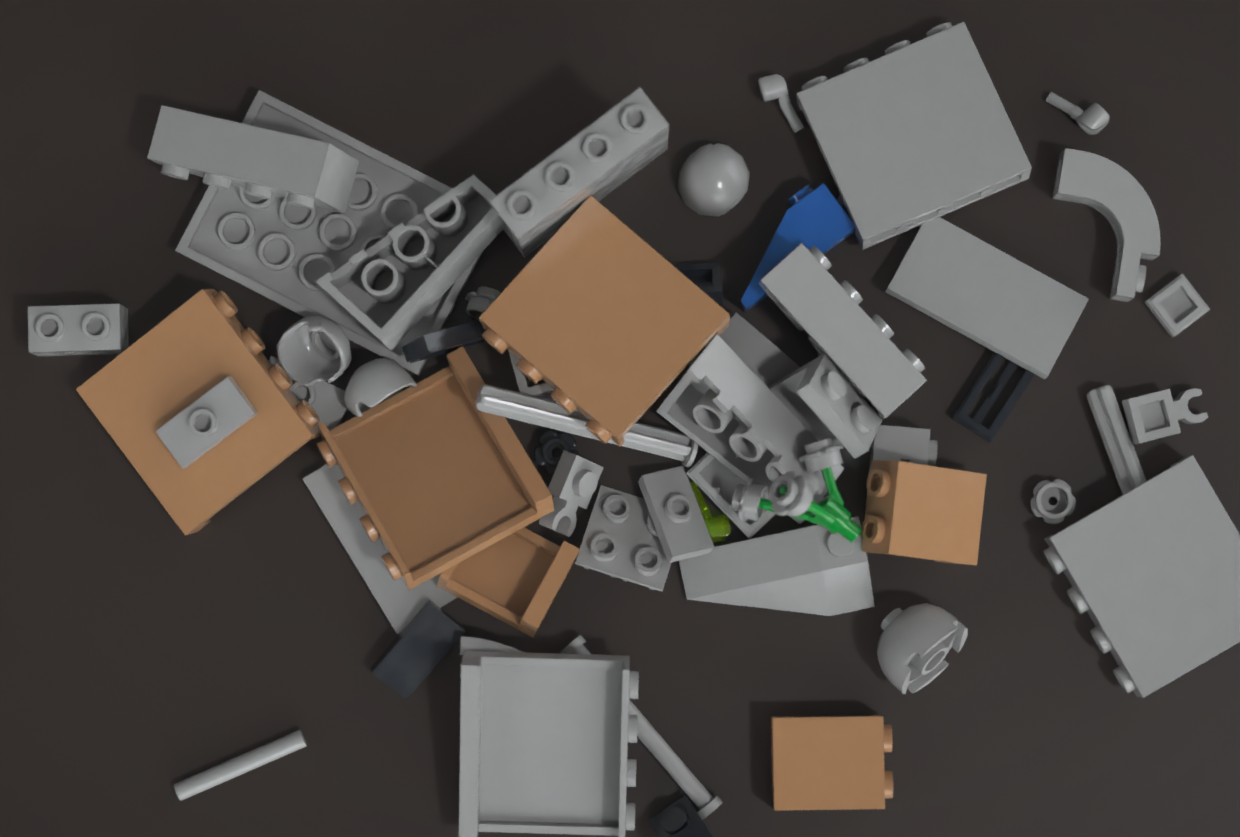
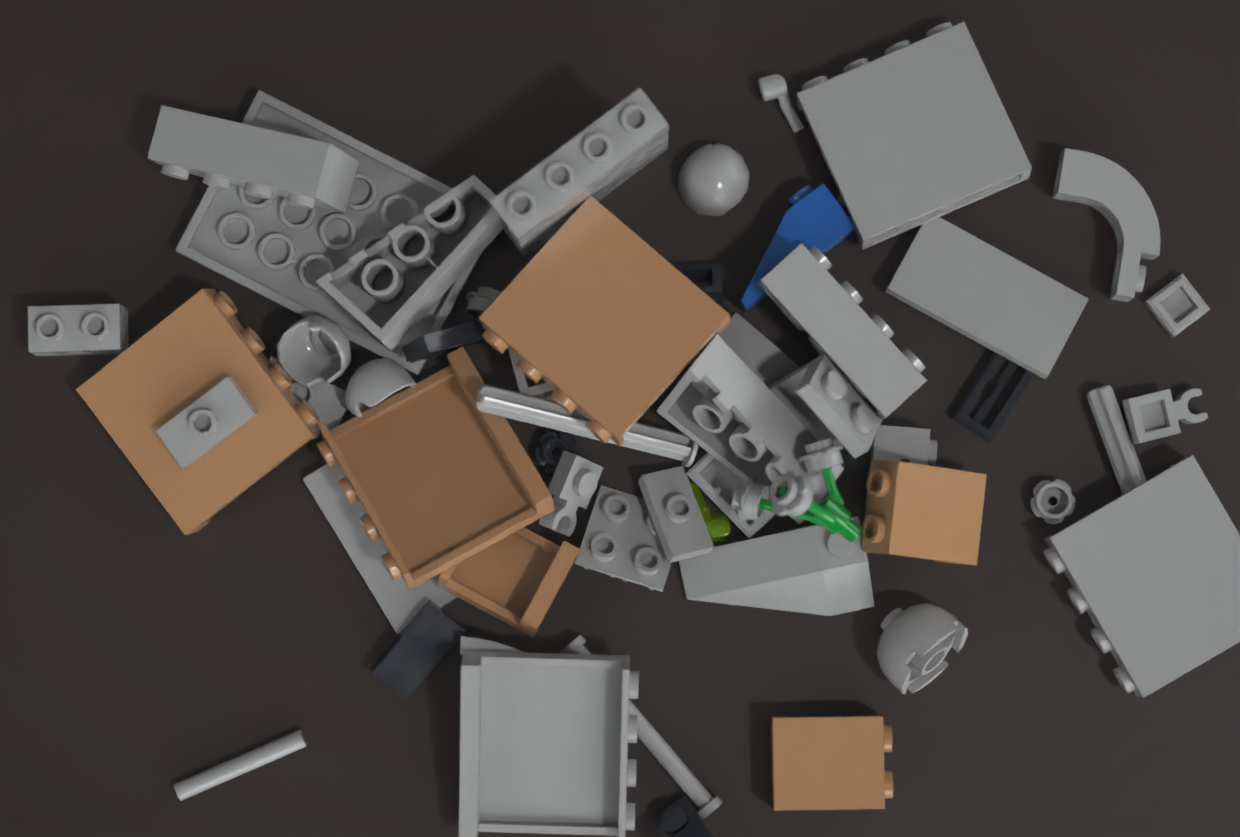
light grey hand [1046,92,1109,135] -> none

